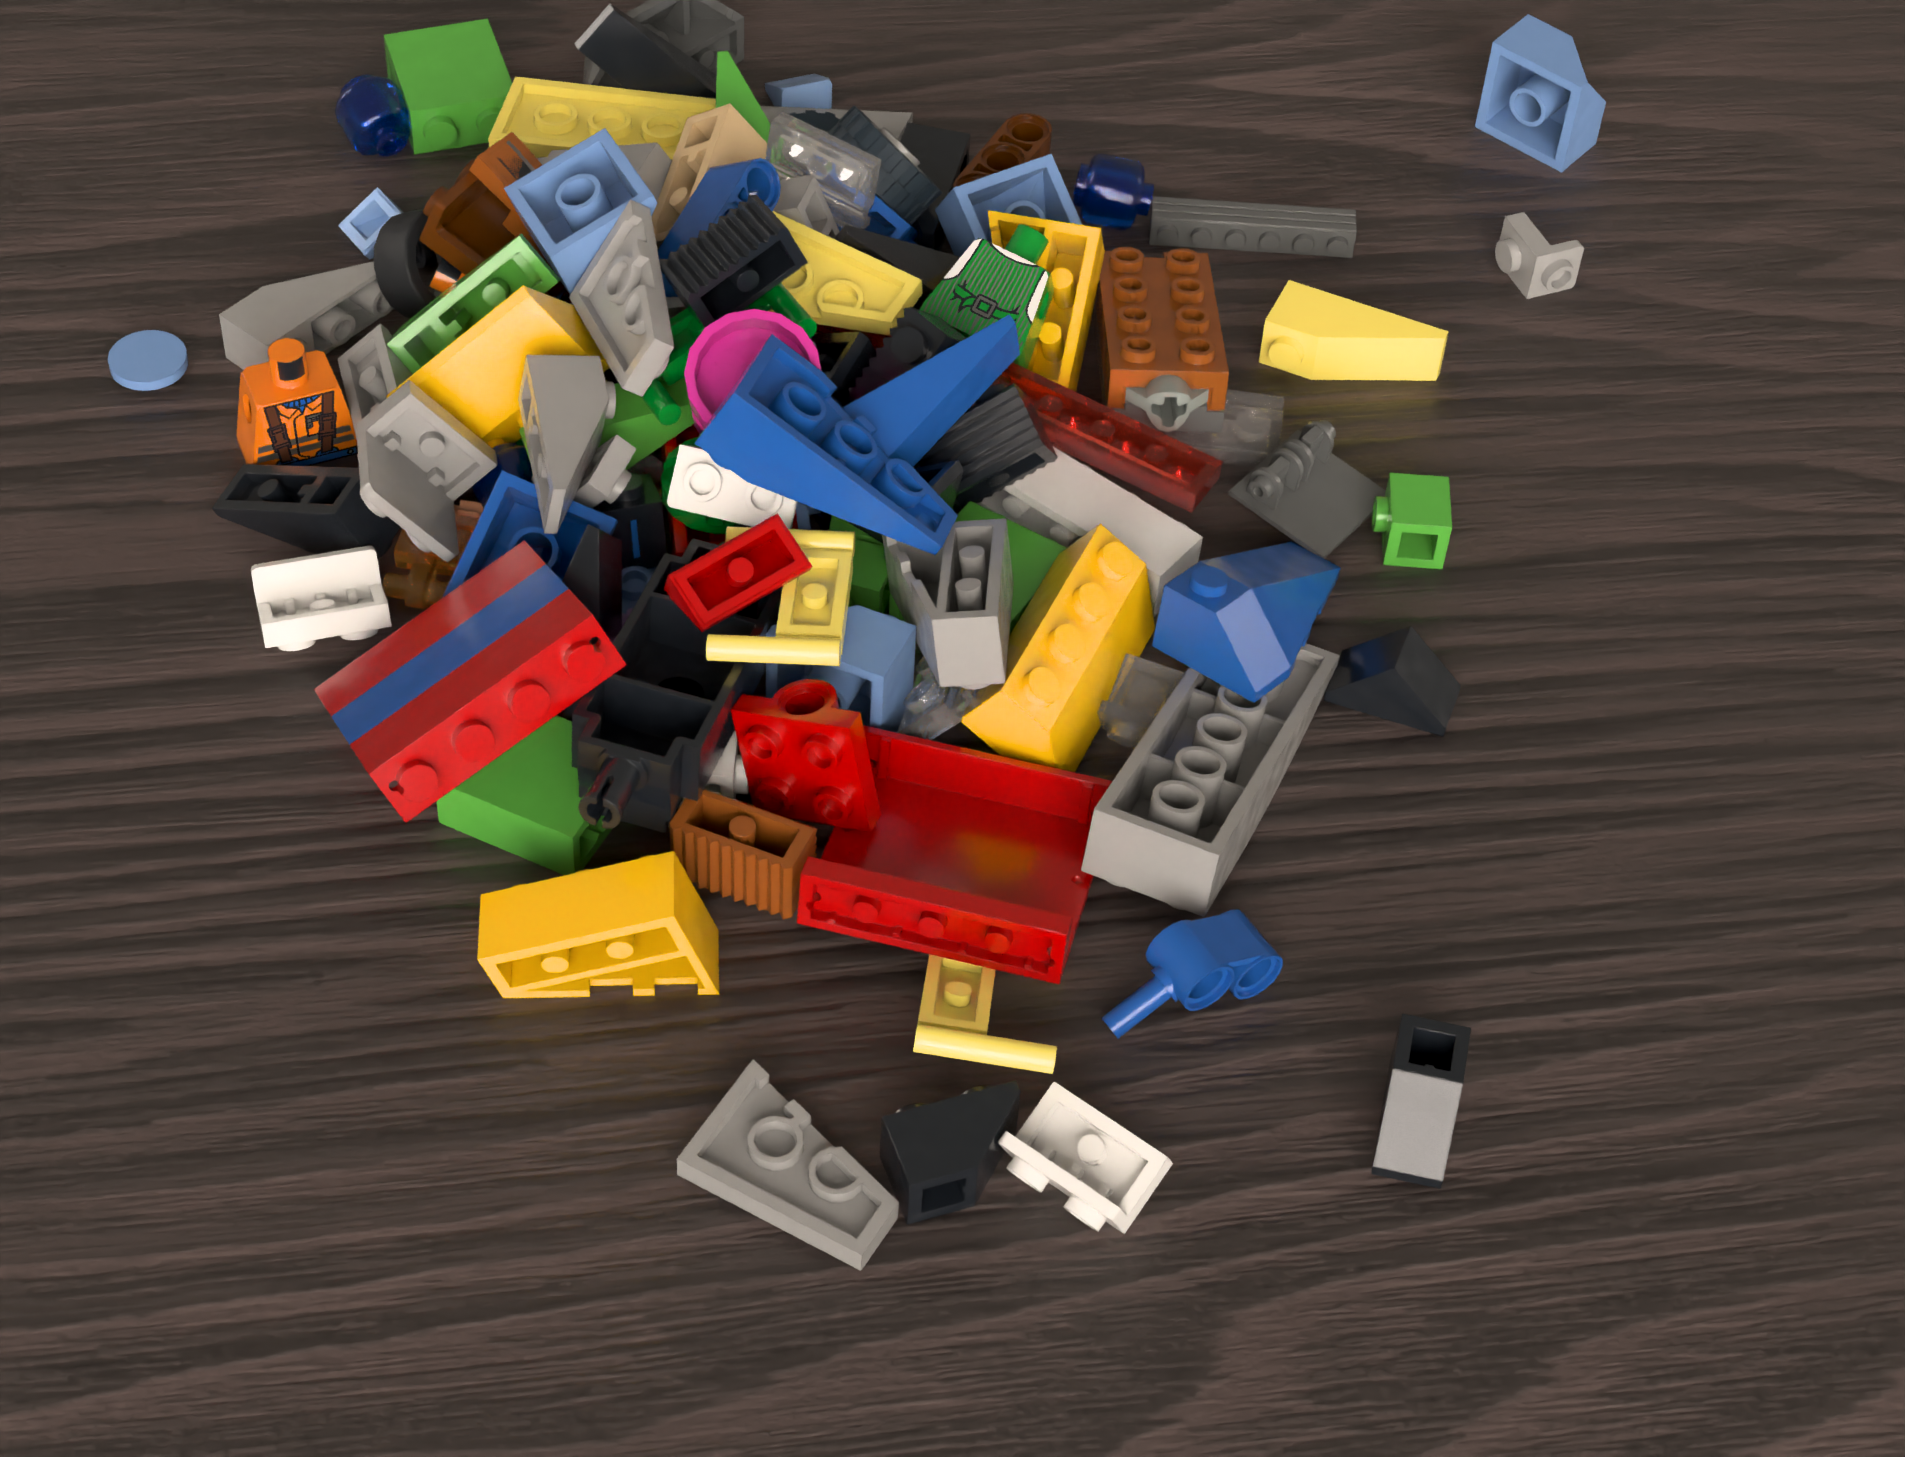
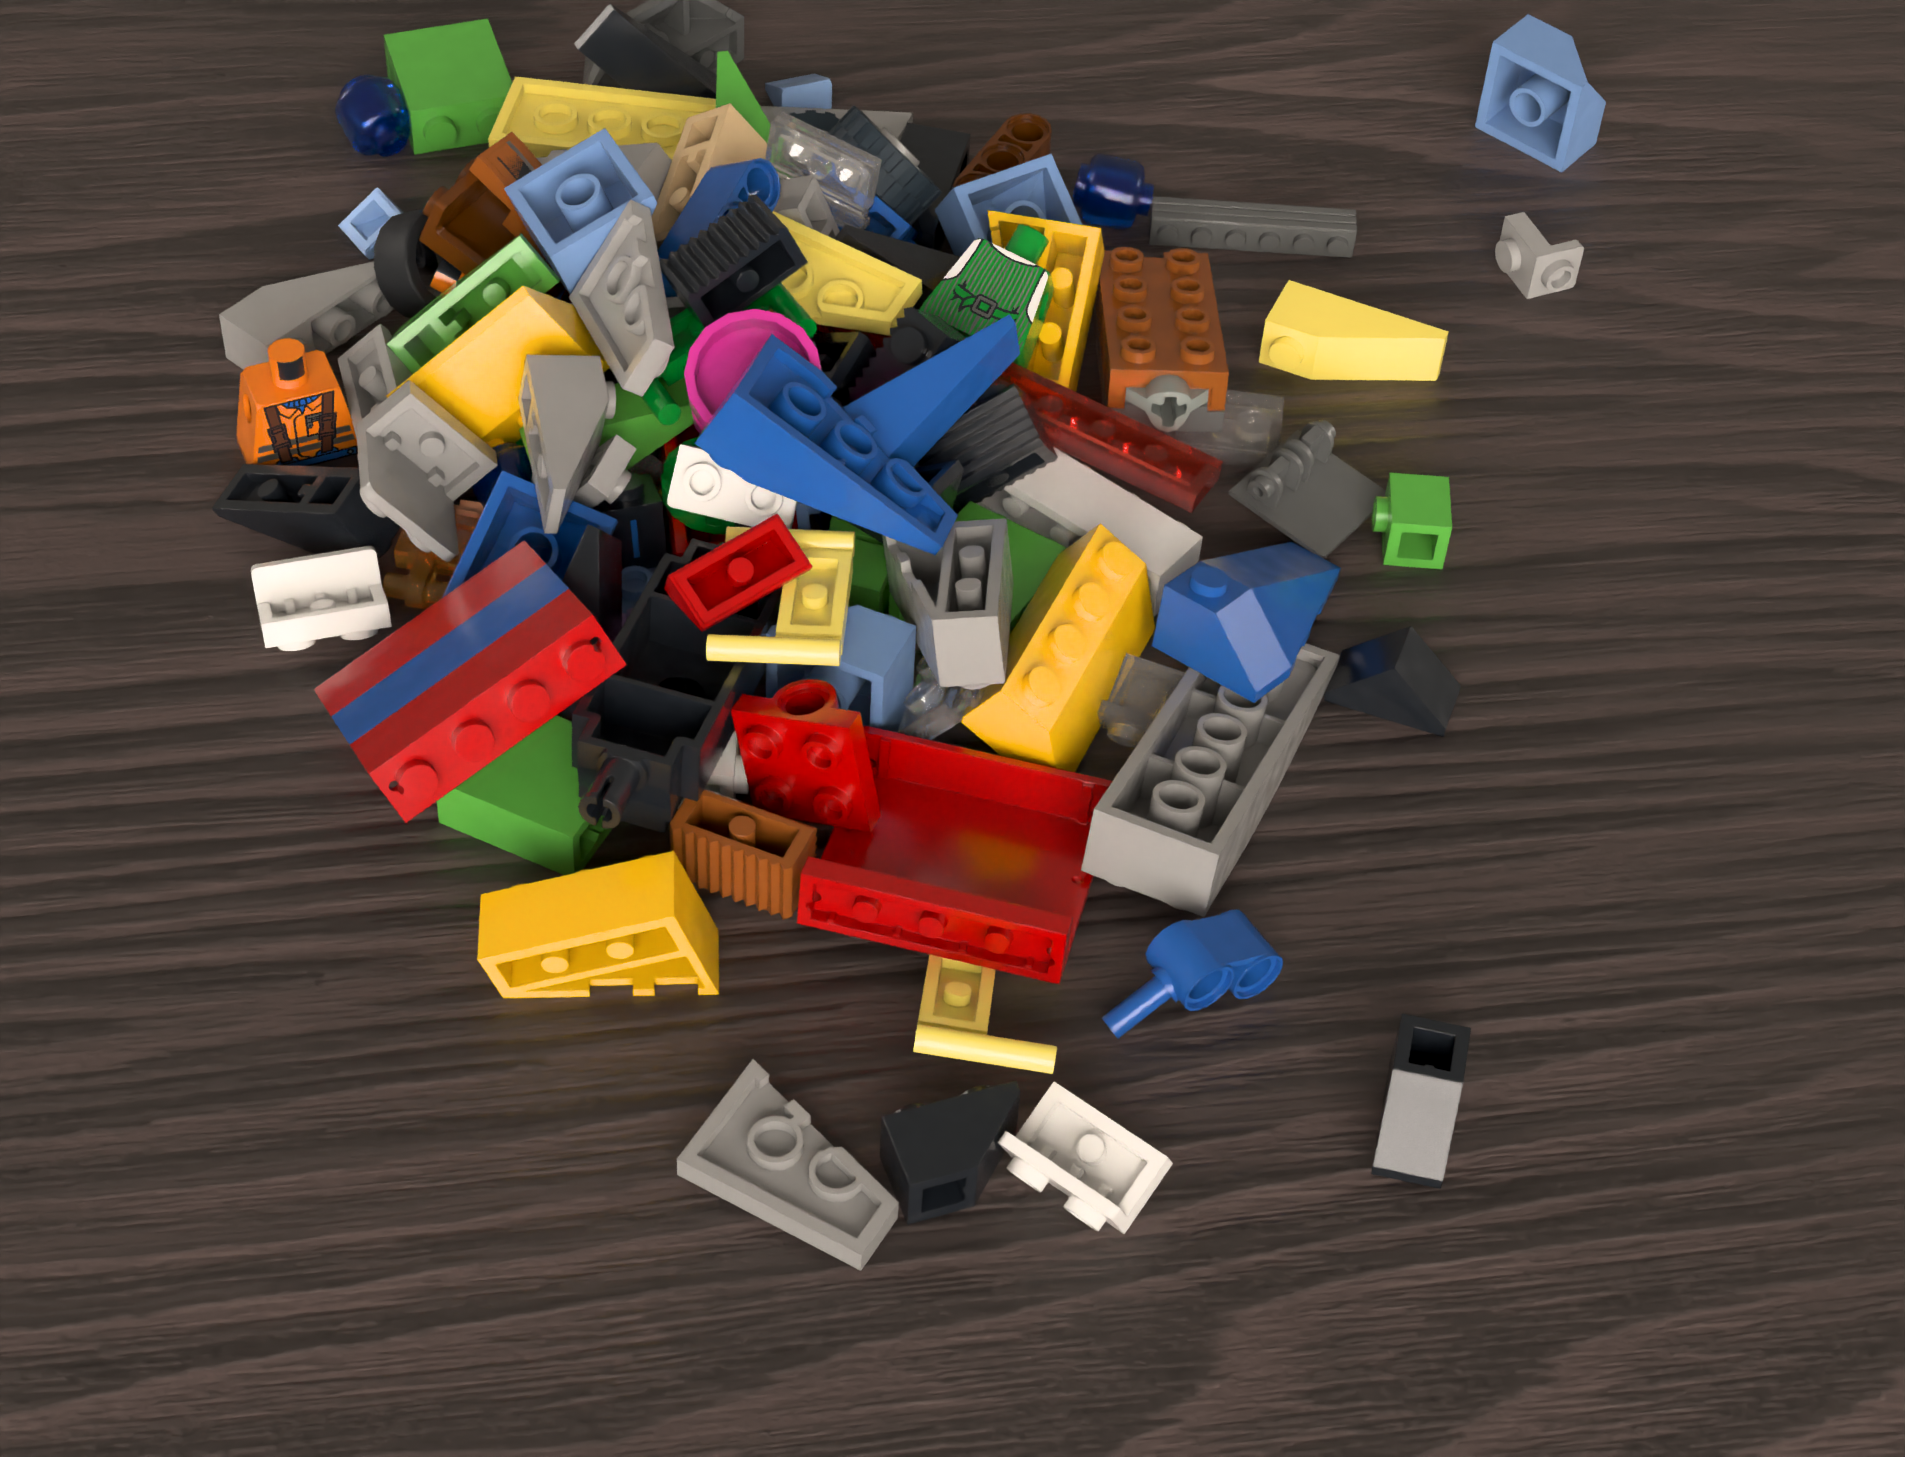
medium blue piece [108,330,188,391] -> none

